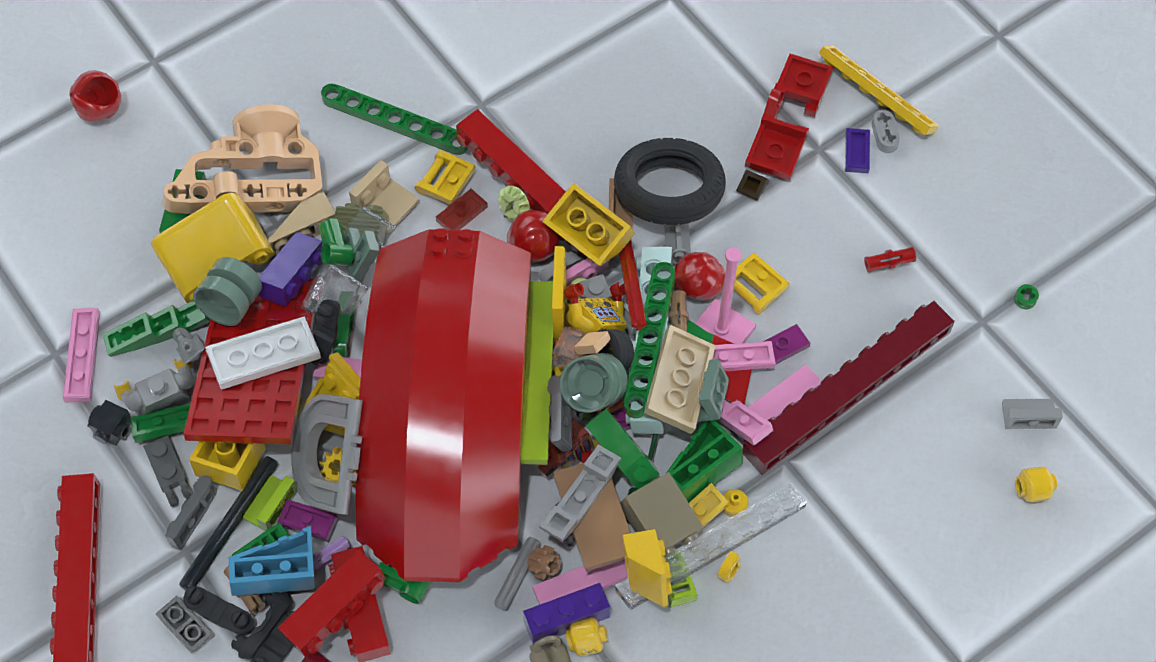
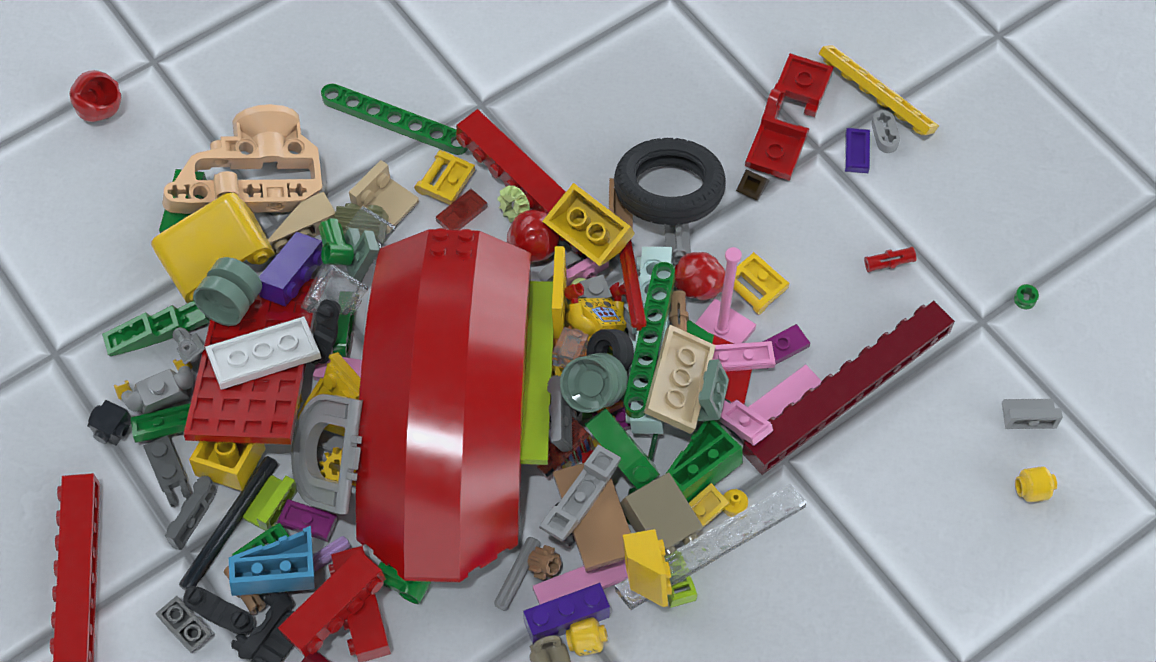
bright pink tile [63,308,100,403] -> none
light nougat tile [574,331,611,355] -> none
yellow tile [717,551,741,583] -> none

